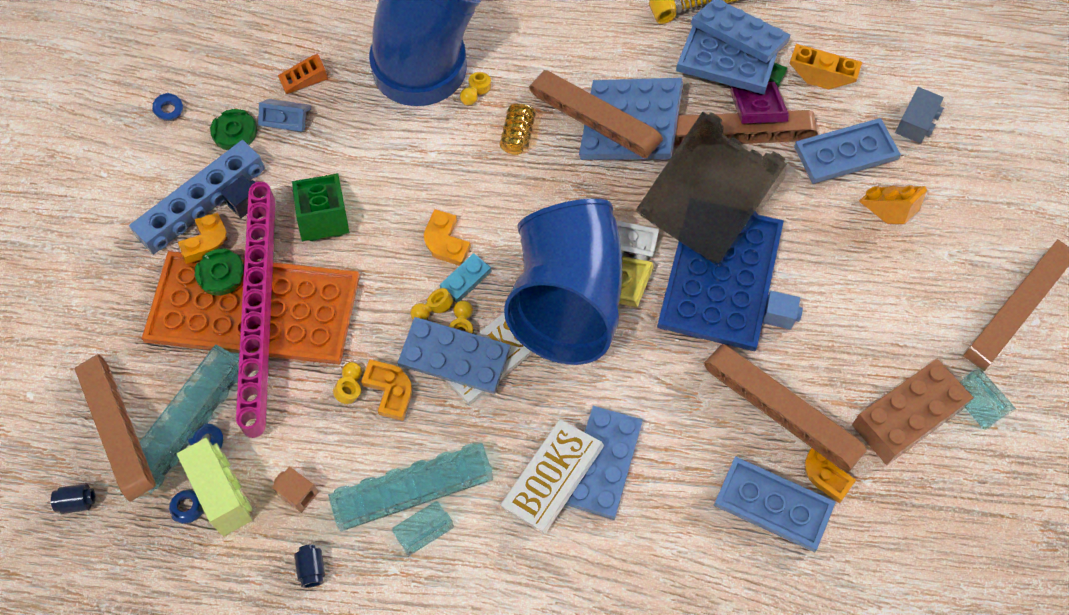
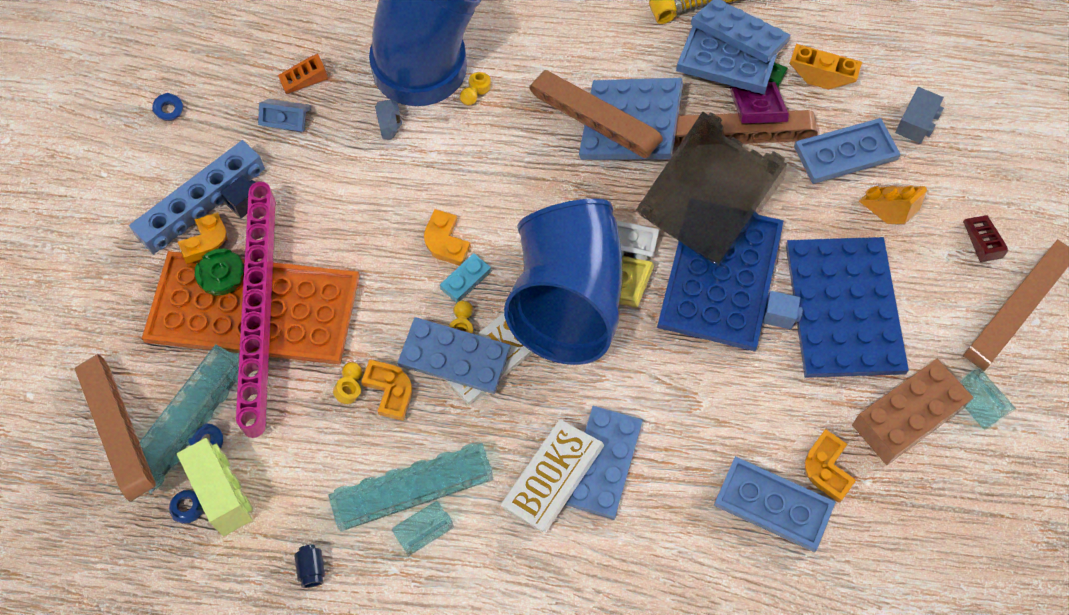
dark blue brick [51,484,96,514] -> none
green tile [210,109,257,150] -> none
nougat brick [272,466,318,513] -> none
green slope [292,173,350,242] -> none
yellow plate [410,288,453,320] -> none
clear yellow piece [500,103,536,155] -> none
nougat beam [704,344,867,472] -> none
none -> sand blue rock [375,99,402,140]
none -> blue plate [786,237,909,378]
none -> dark red slope [963,215,1009,262]

